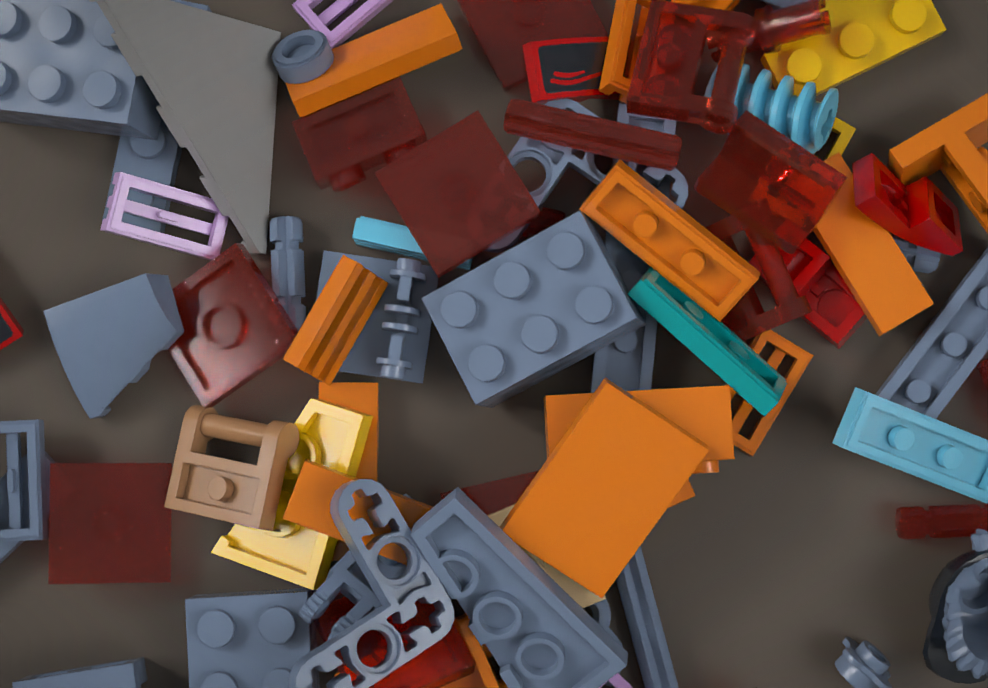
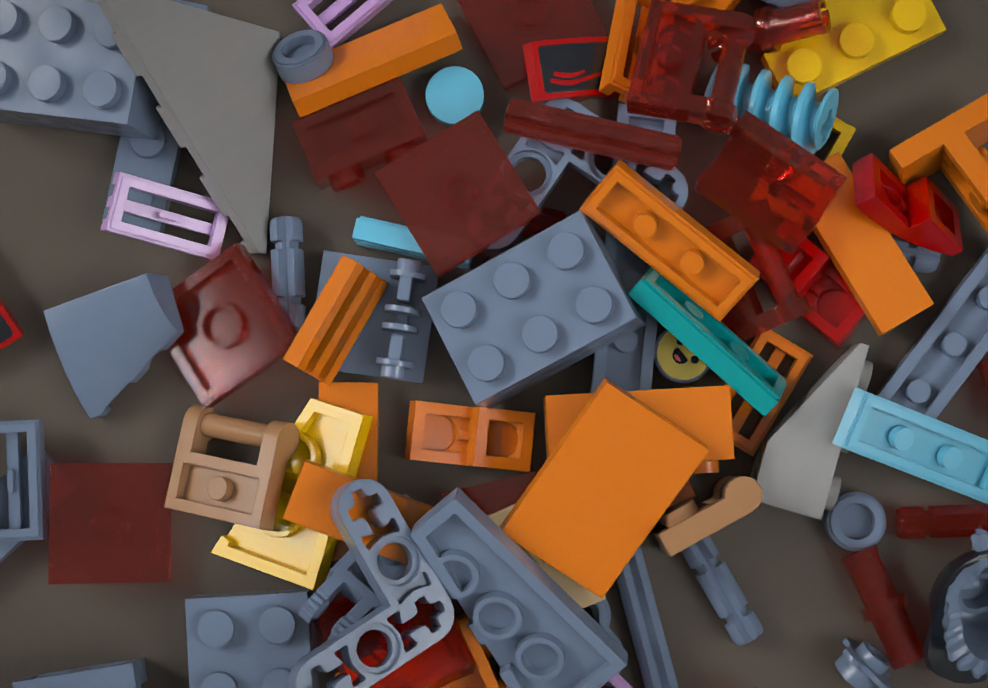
none -> orange slope [404,400,536,472]
none -> medium azure tile [425,66,484,128]
none -> medium nougat plate [650,476,763,557]
none -> light yellow tile [654,329,709,384]
none -> sand blue axle [681,536,763,646]
none -> light grey slope [750,343,873,520]
none -> sand blue tile [823,492,886,551]
none -> clear red pin [841,544,924,670]

